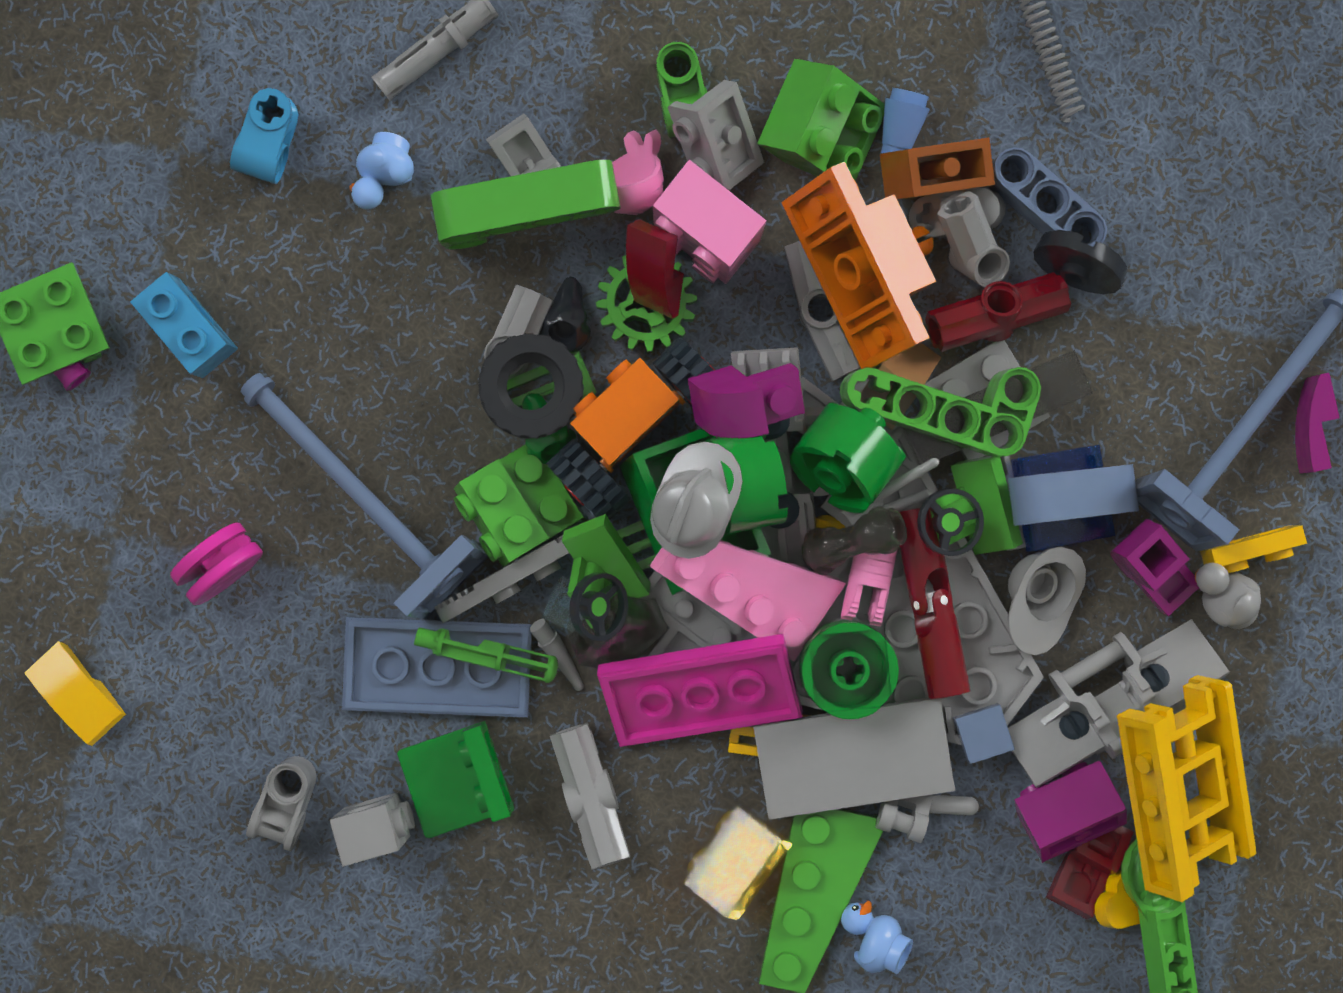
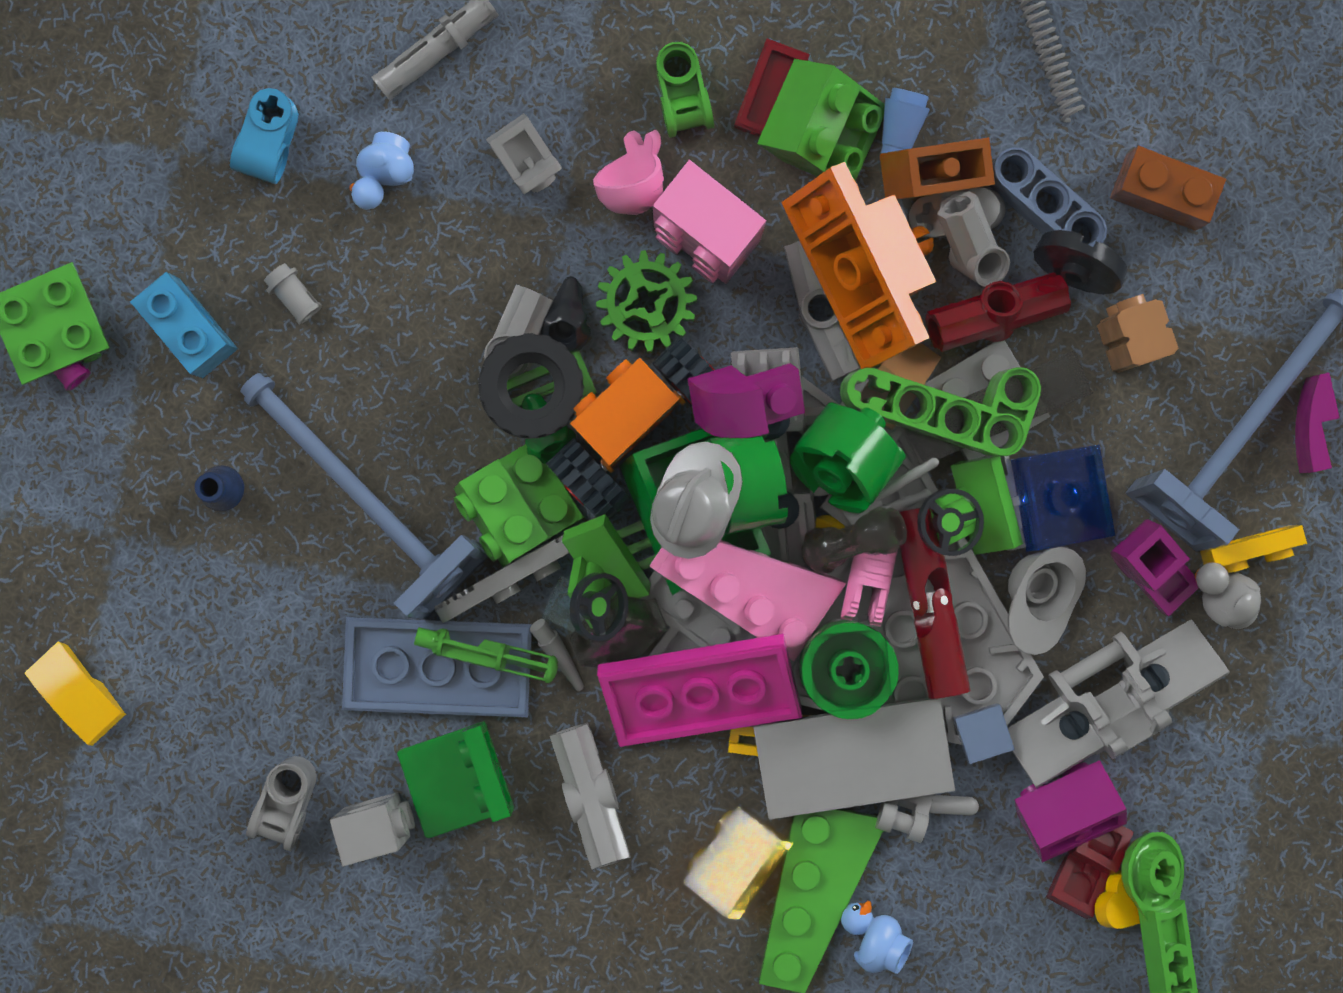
dark pink head [170,522,263,605] -> none
bright green beam [431,160,621,250] -> none
dark red slope [626,219,684,319] -> none
light grey bracket [668,80,764,190] -> none
sand blue beam [1008,464,1139,526] -> none
yellow fence [1117,675,1256,902] -> none
none -> dark blue cone [195,465,244,511]
none -> light grey pin [264,263,322,325]
none -> dark red tile [734,38,810,137]
none -> medium nougat brick [1097,294,1179,373]
none -> dark orange brick [1110,145,1226,231]

